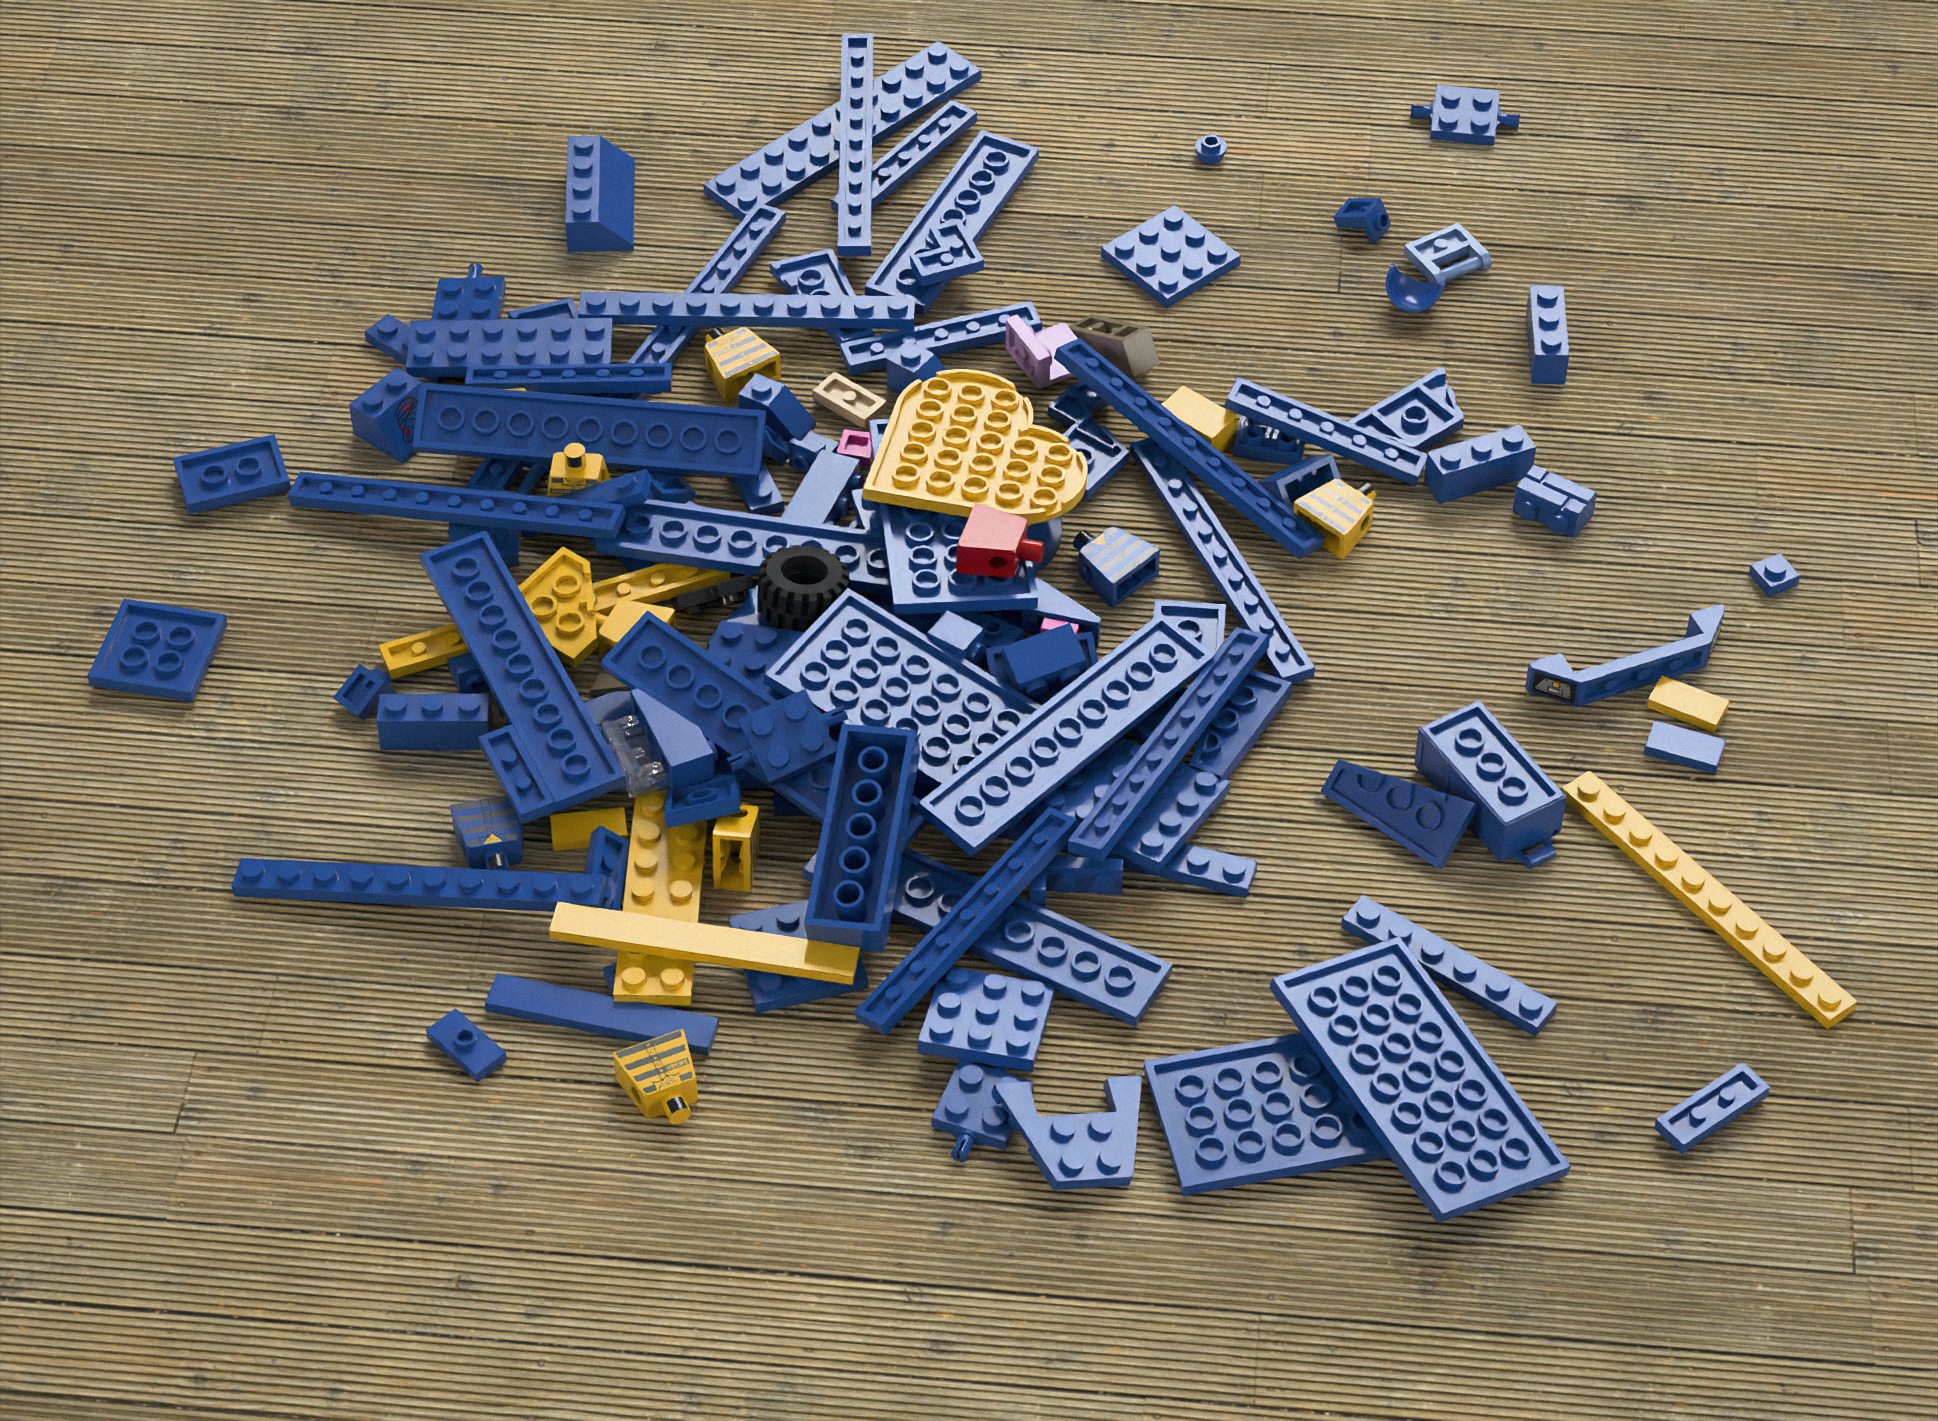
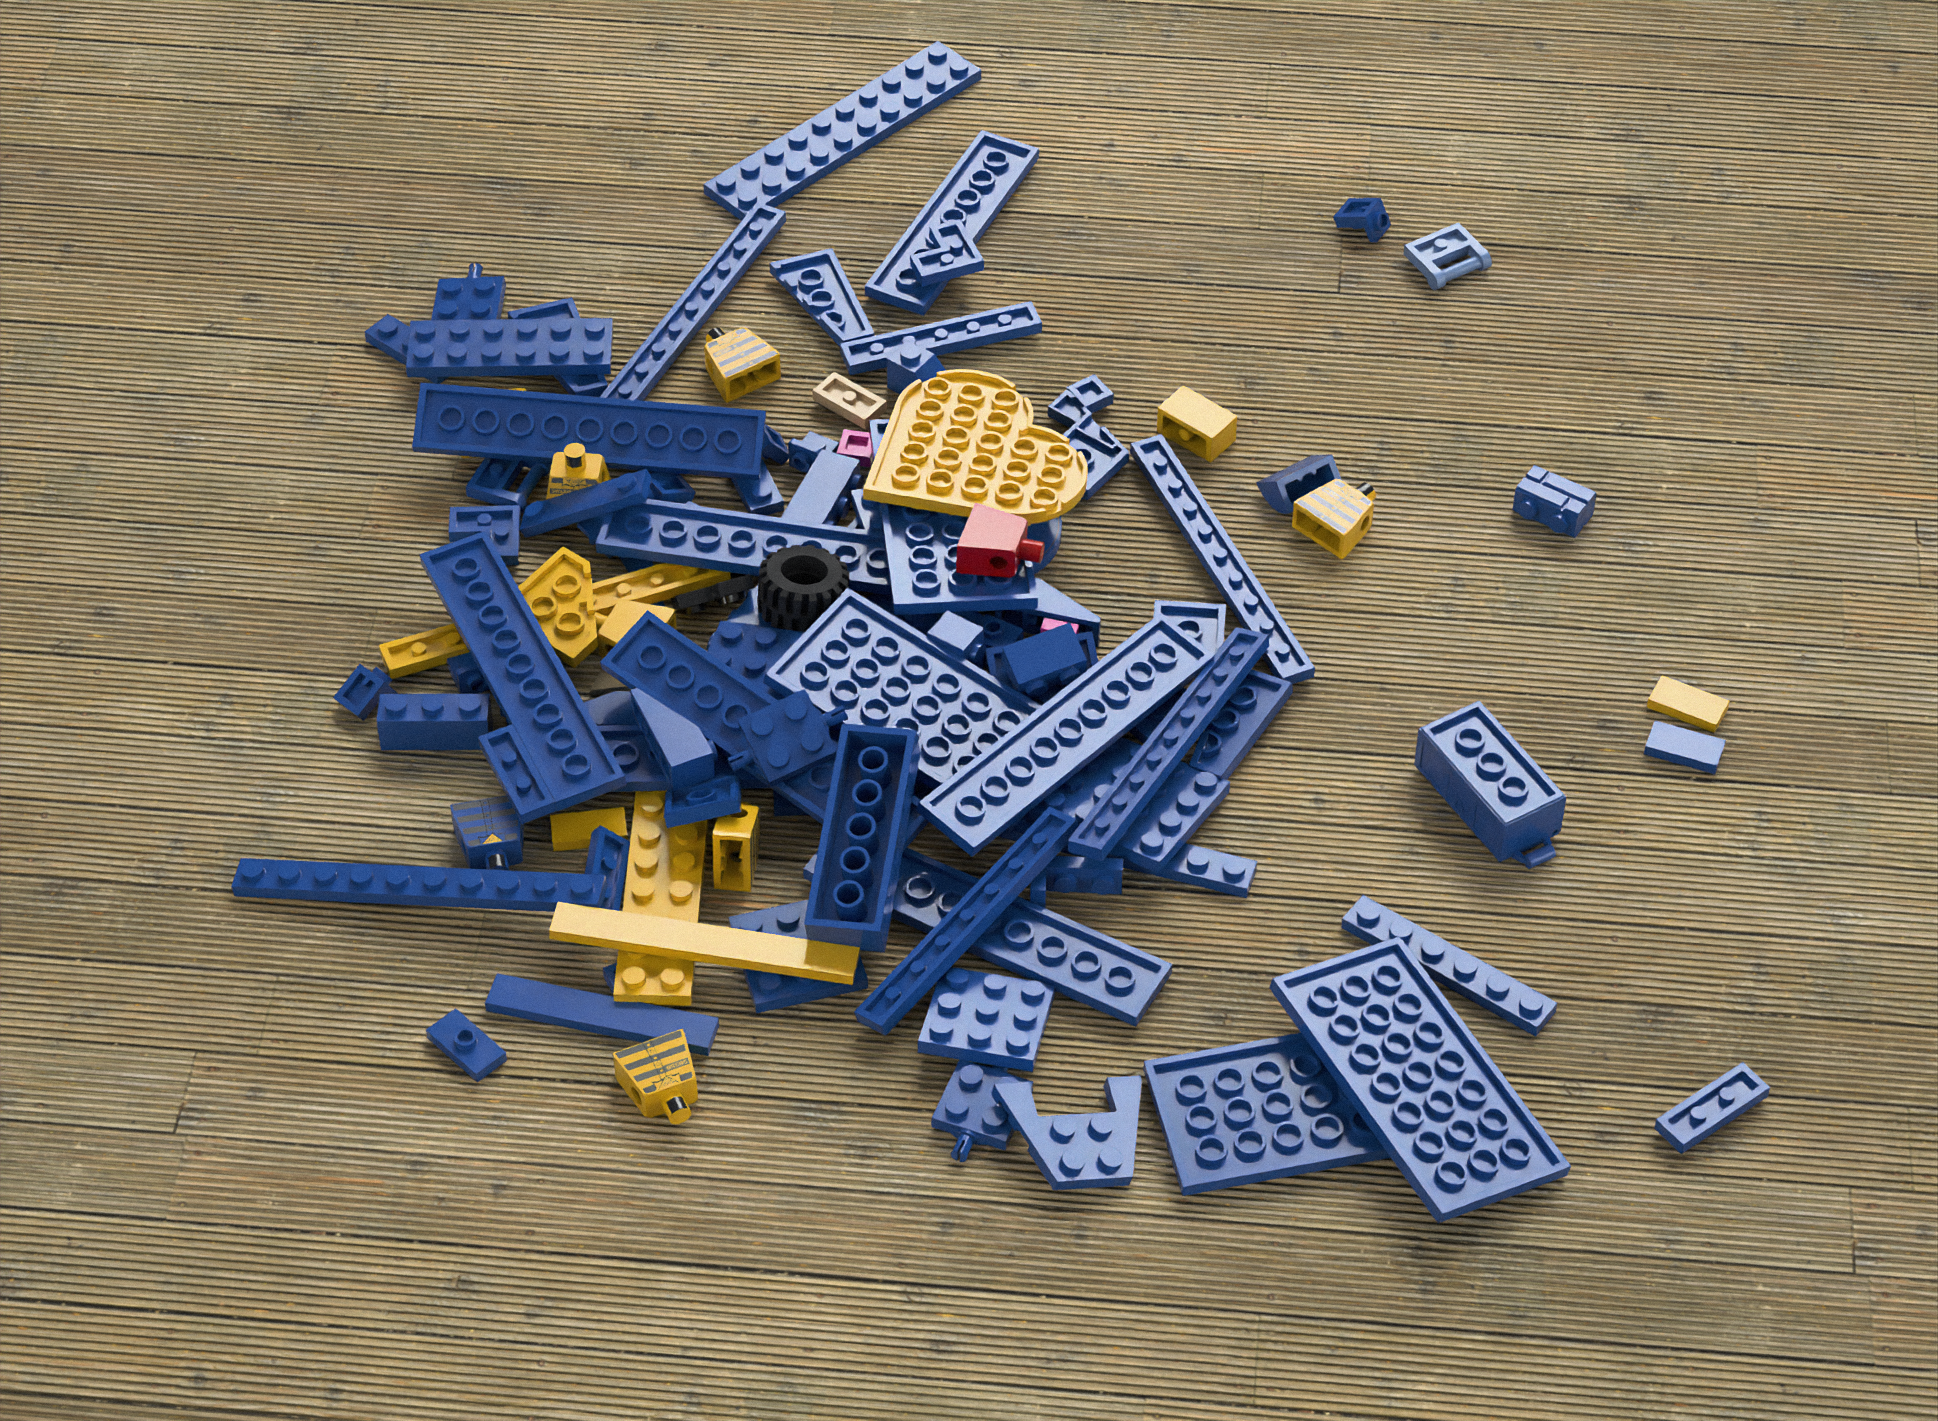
blue plate [87,598,228,702] -> none
blue plate [173,434,291,514] -> none
blue plate [287,472,626,540] -> none
blue slope [349,367,422,464] -> none
blue plate [465,363,673,396] -> none
blue slope [565,135,635,252] -> none
plate [578,291,915,329] -> none
clear hinge [601,715,669,798] -> none
blue slope [738,373,816,443] -> none
plate [831,100,977,212] -> none
plate [838,34,874,256] -> none
lavender bracket [1006,315,1078,389] -> none
blue plate [1054,338,1325,559] -> none
dark tan slope [1069,314,1160,379] -> none
blue torso [1073,527,1160,608] -> none
plate [1101,205,1241,308] -> none
blue plate [1195,135,1227,164] -> none
blue plate [1224,377,1427,486] -> none
blue tile [1232,415,1306,465] -> none
blue wing [1321,760,1480,869] -> none
wing [1347,367,1464,452] -> none
blue helmet [1386,264,1446,313] -> none
plate [1410,85,1520,145] -> none
blue brick [1424,424,1536,504] -> none
blue slope [1525,604,1725,707] -> none
blue brick [1526,285,1569,385] -> none
yellow plate [1562,771,1857,1029] -> none
plate [1749,553,1800,597] -> none

